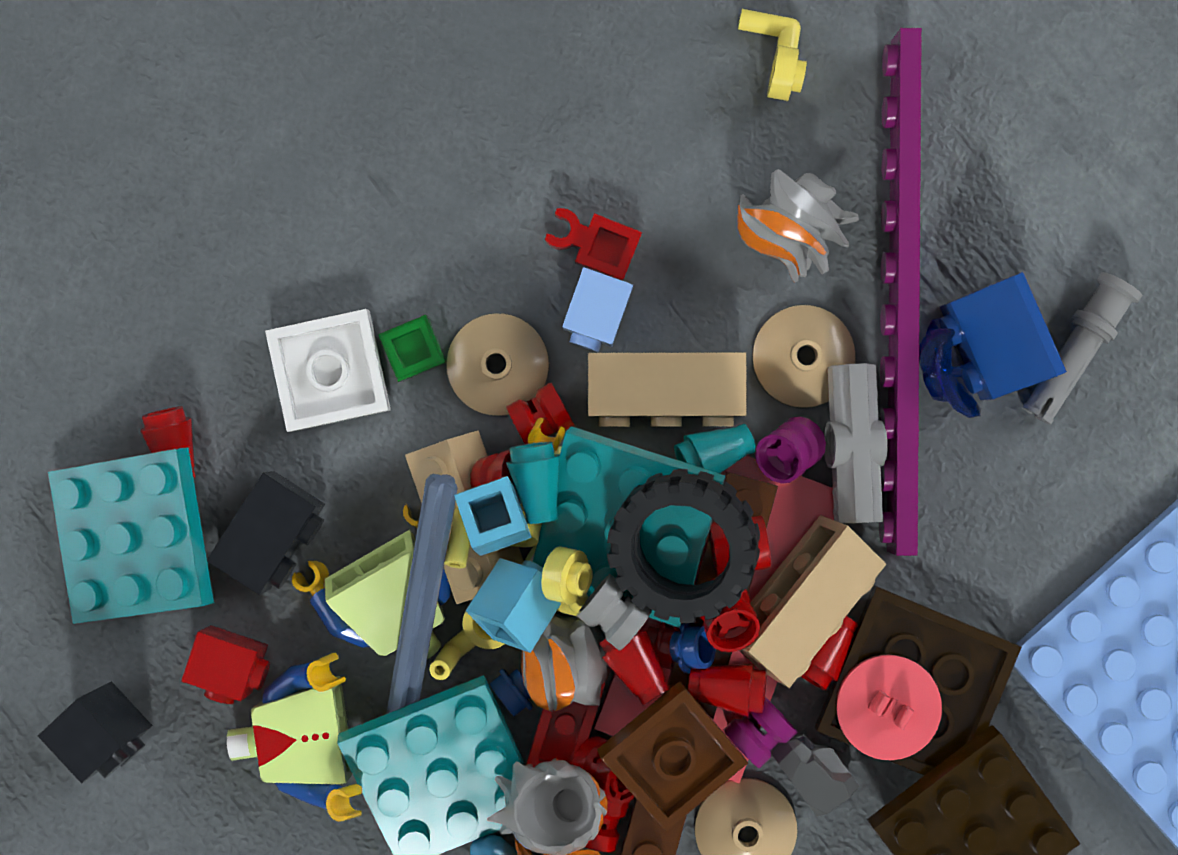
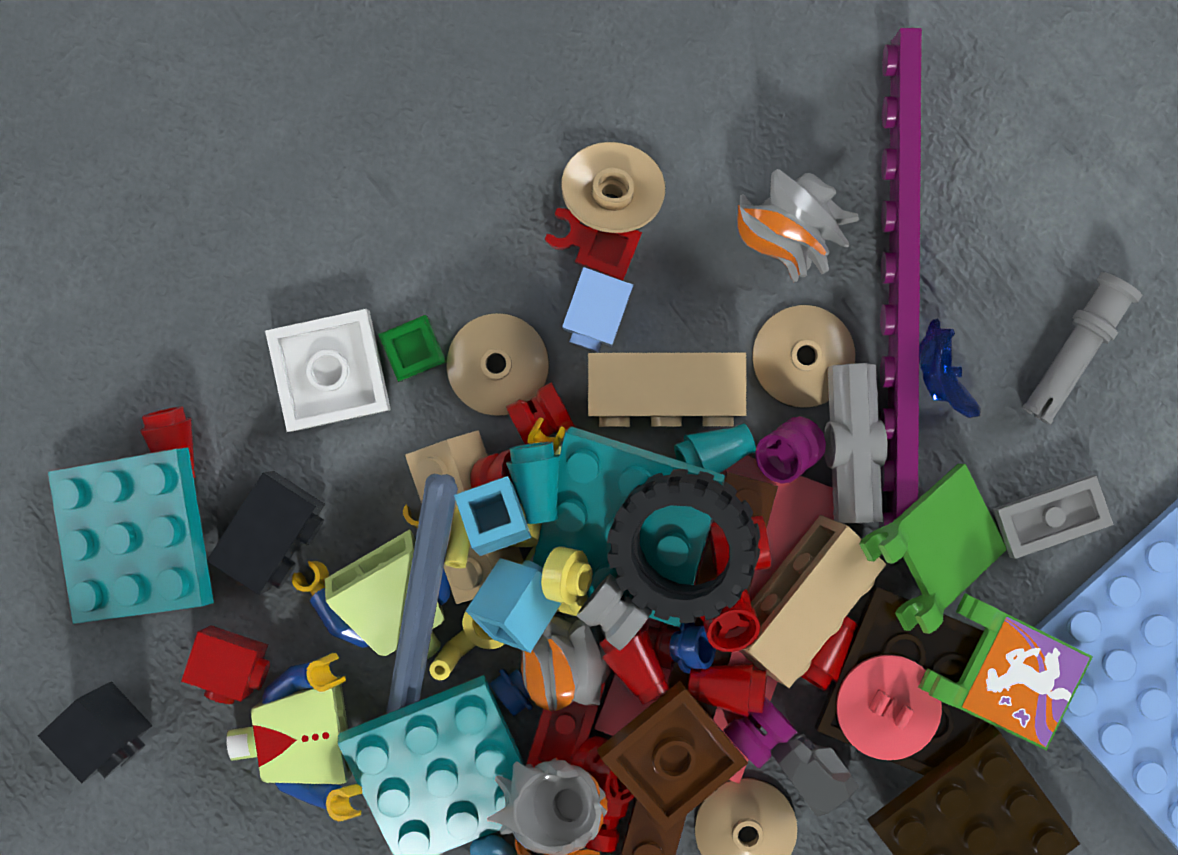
light yellow plate [738,9,807,101] -> none
blue slope [939,272,1067,400] -> none
none -> tan dish [561,142,665,233]
none -> bright green flag [859,464,1007,634]
none -> flag [918,593,1093,751]
none -> light grey plate [993,475,1114,559]

